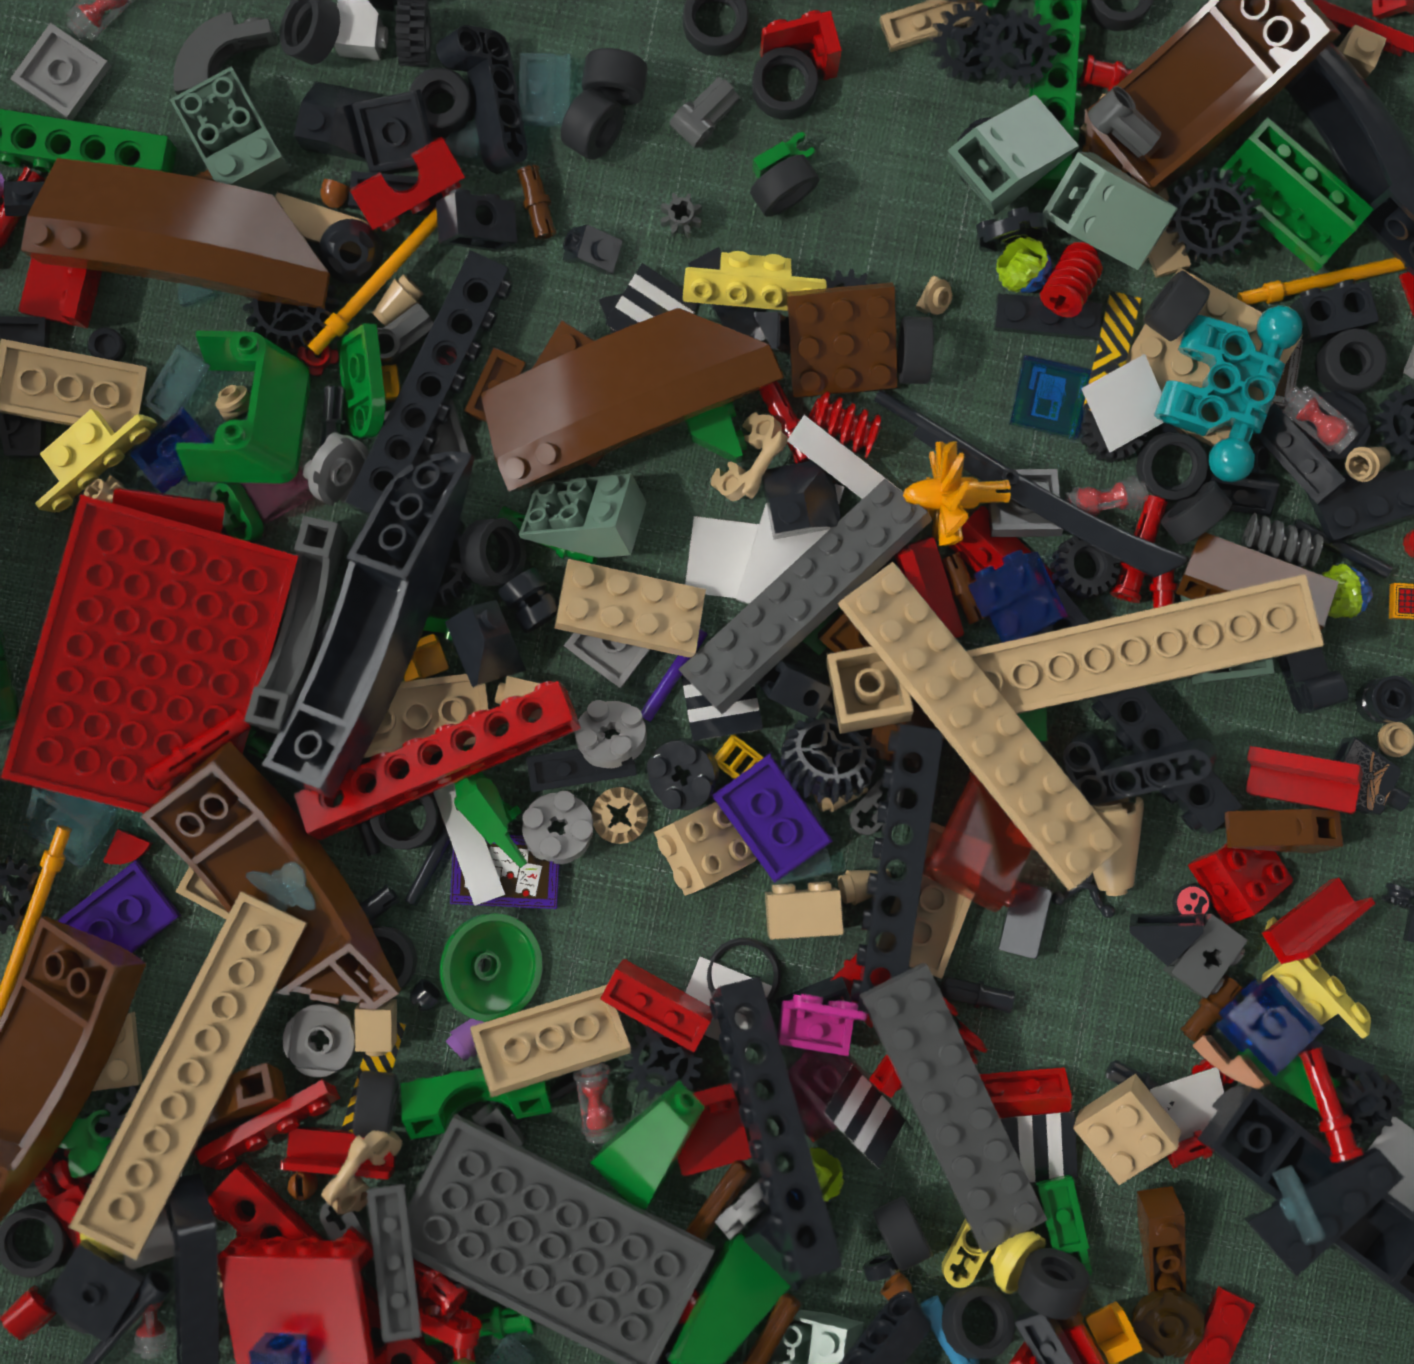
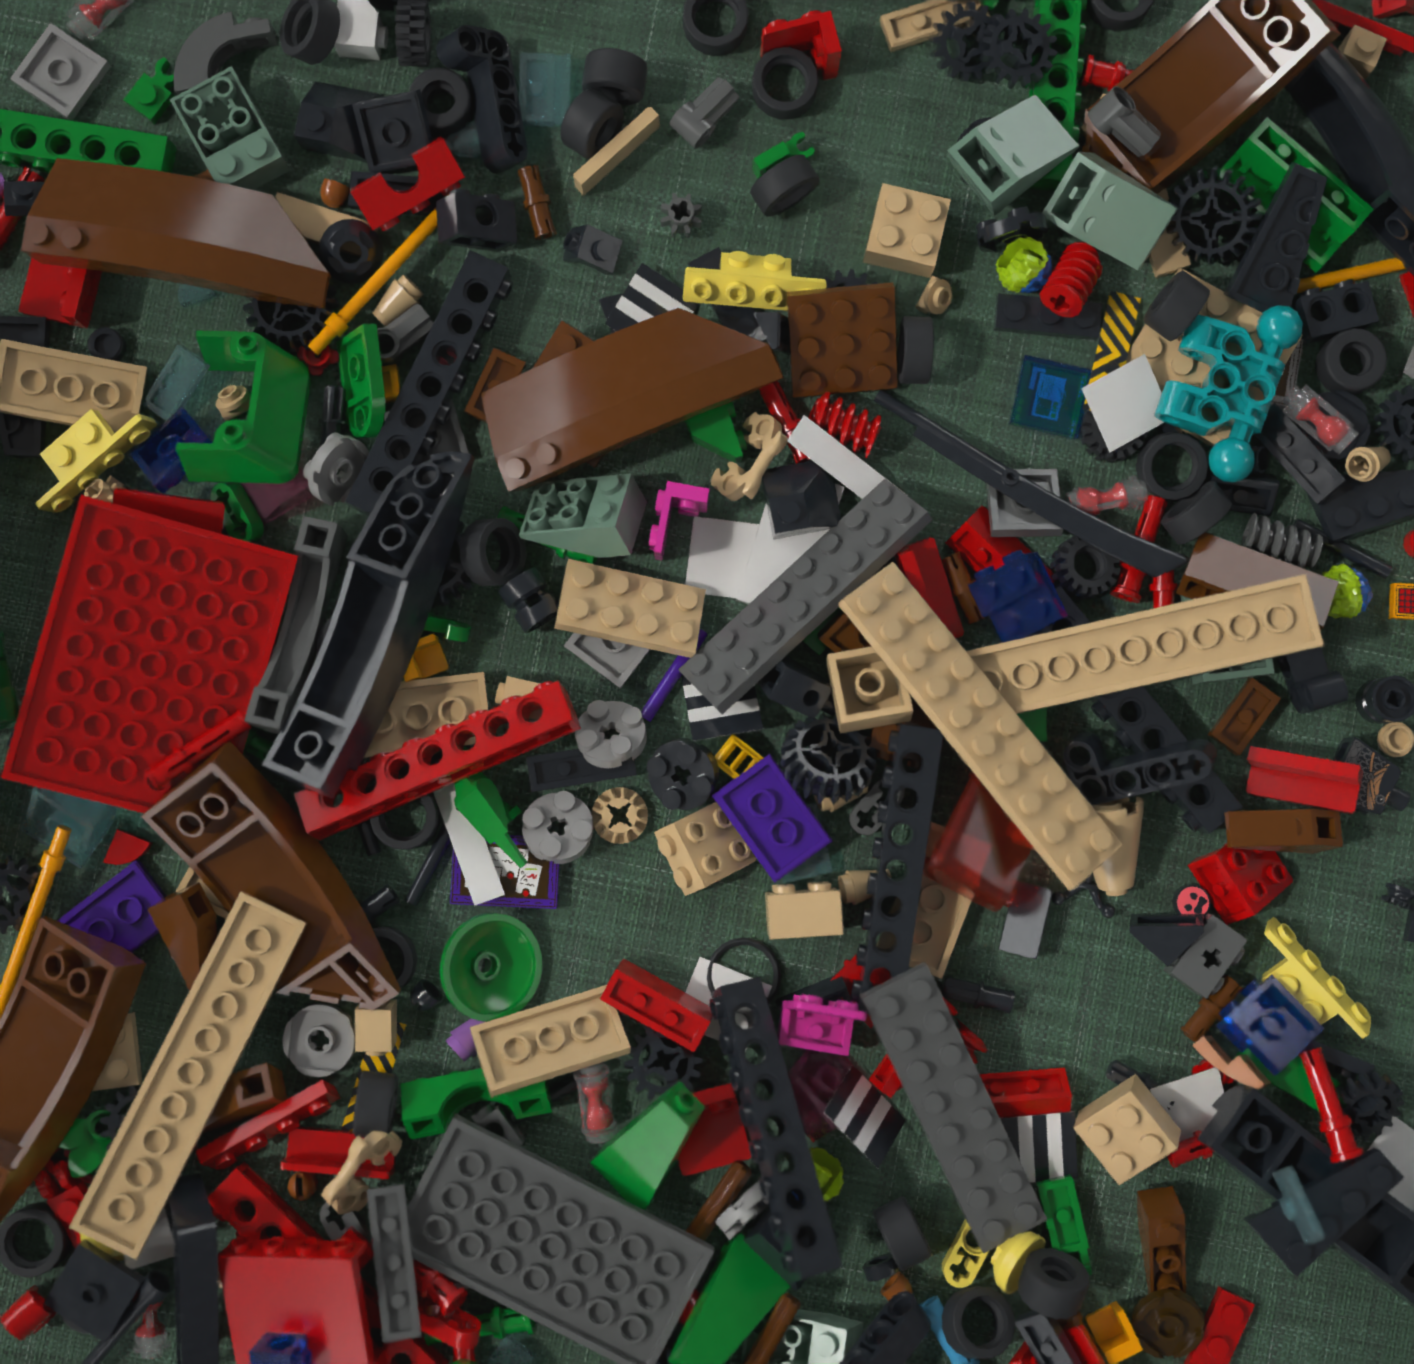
clear light blue piece [246,862,315,912] -> none
black slope [445,600,526,688] -> none
light orange piece [903,441,1011,546] -> none
red panel [1262,877,1376,964] -> none
none -> green plate [123,57,175,125]
none -> reddish brown slope [147,882,217,991]
none -> tan tile [573,106,660,196]
none -> dark pink bracket [649,481,710,561]
none -> tan brick [863,183,951,278]
none -> reddish brown plate [1208,678,1281,756]
none -> black wing [1224,162,1327,312]

